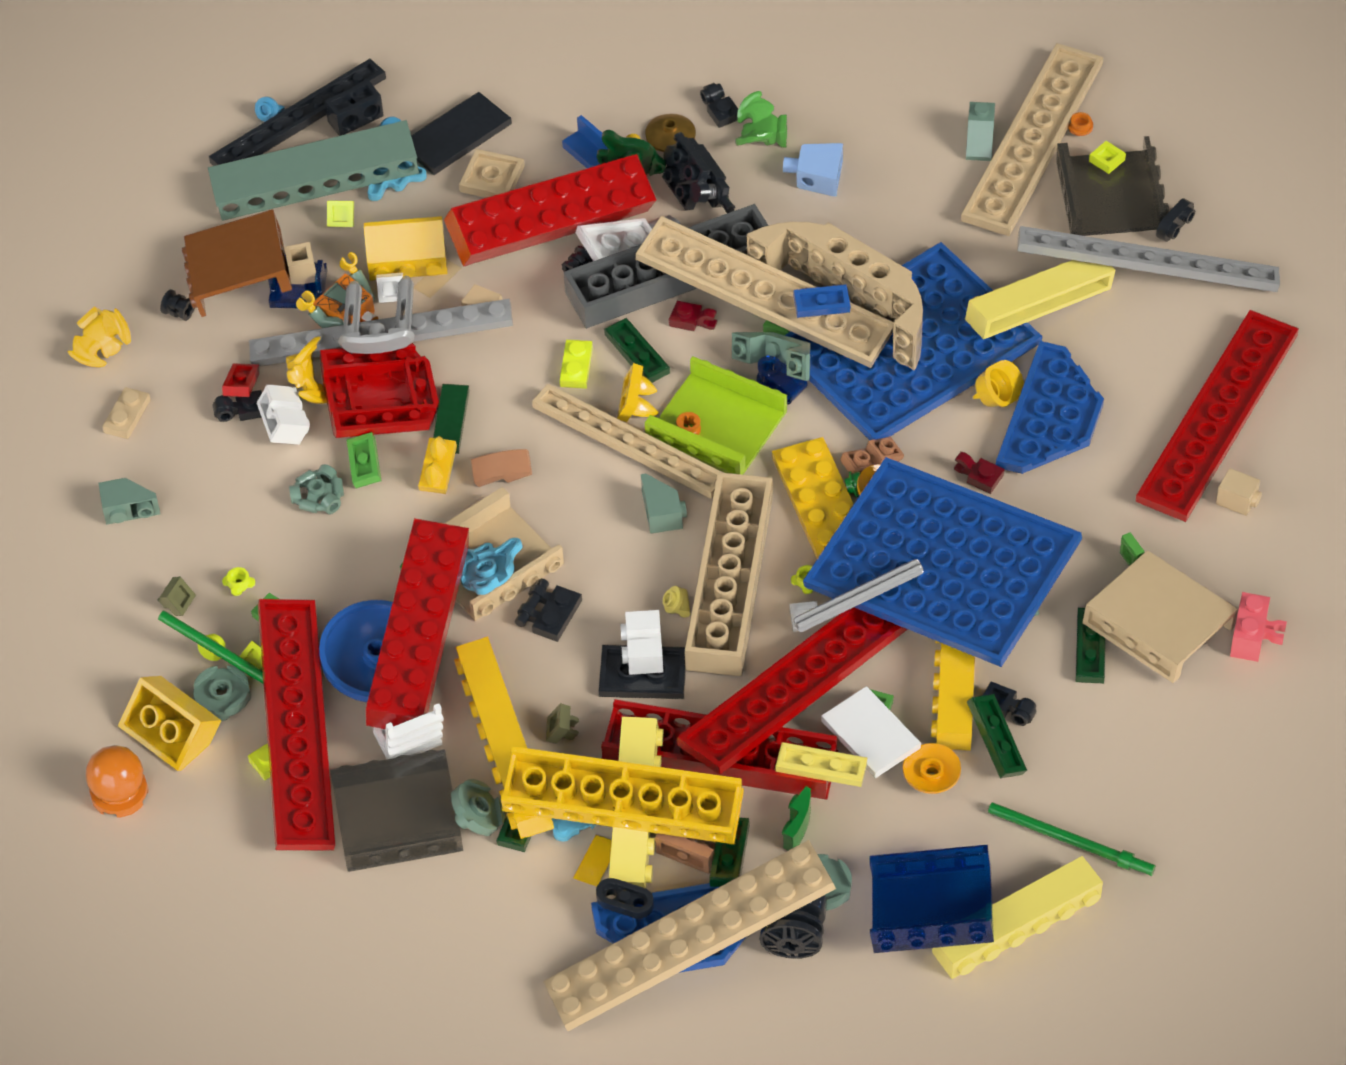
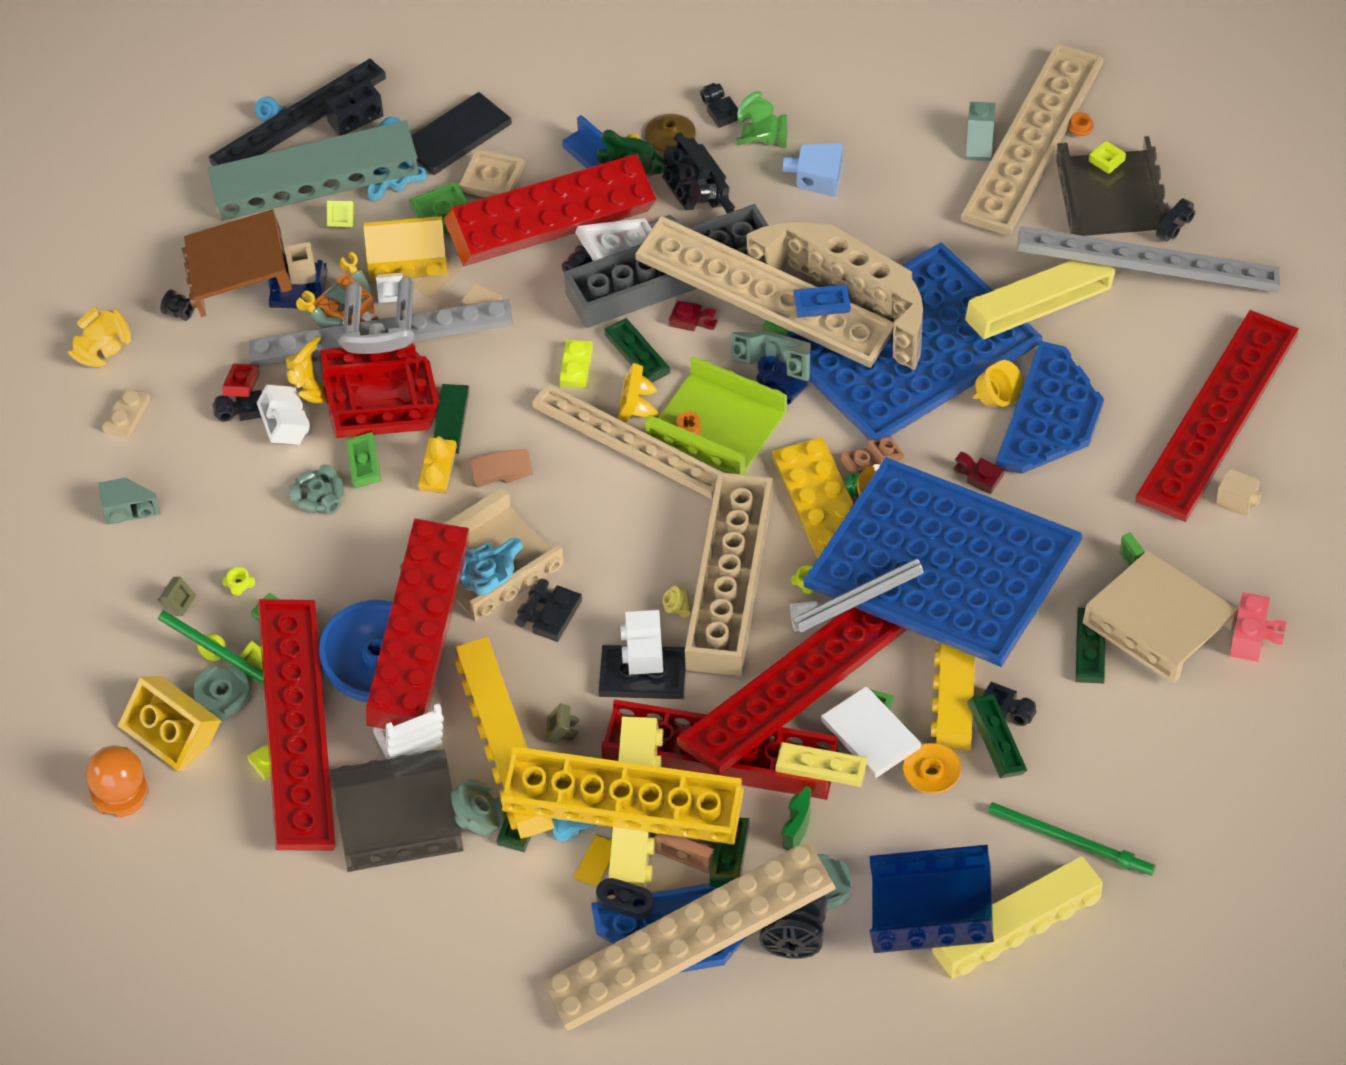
sand green slope [641,473,687,534] -> none
none -> bright green plate [409,181,469,234]

